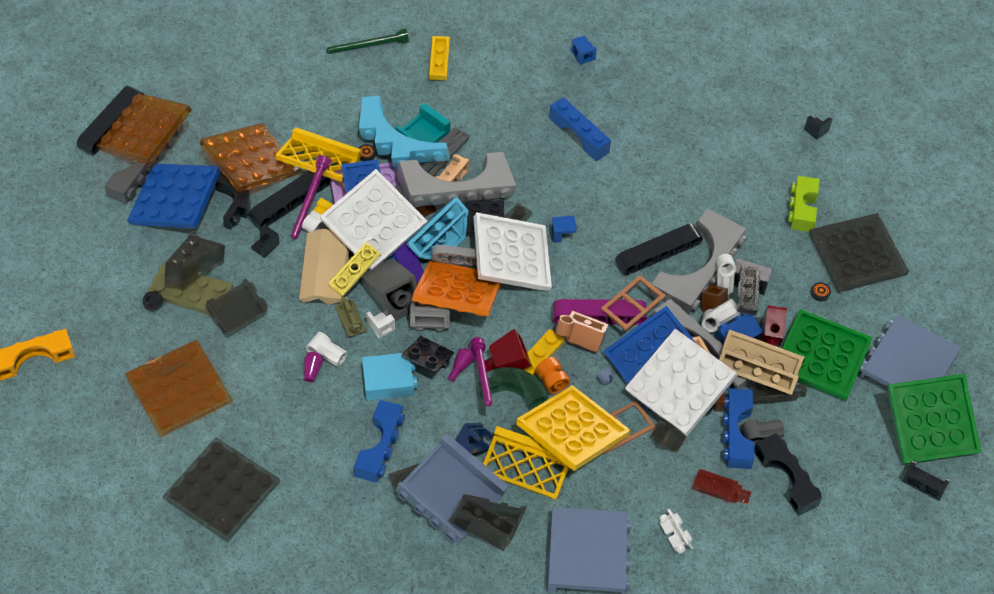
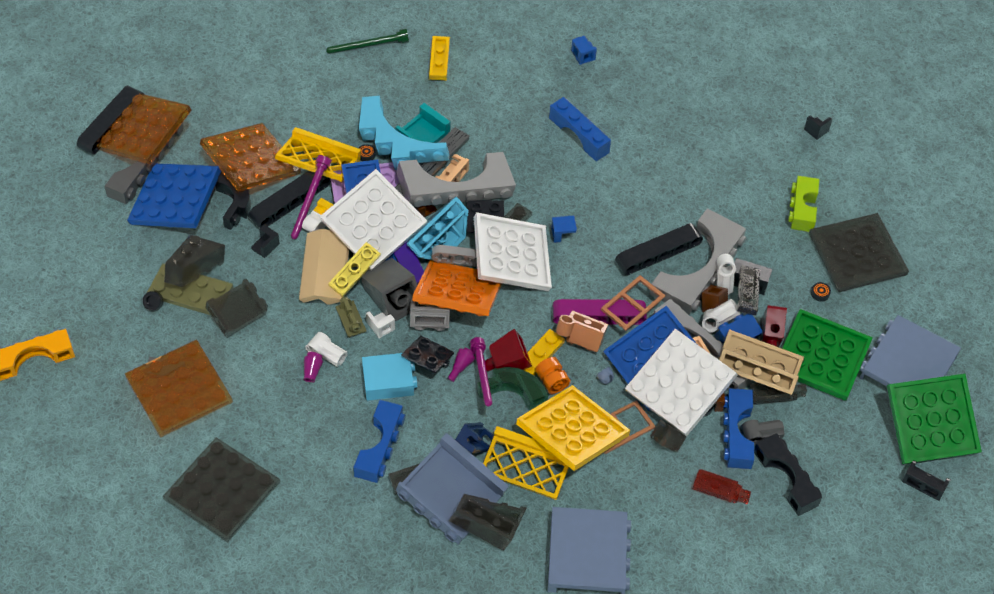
white hinge [659,509,694,554] -> none

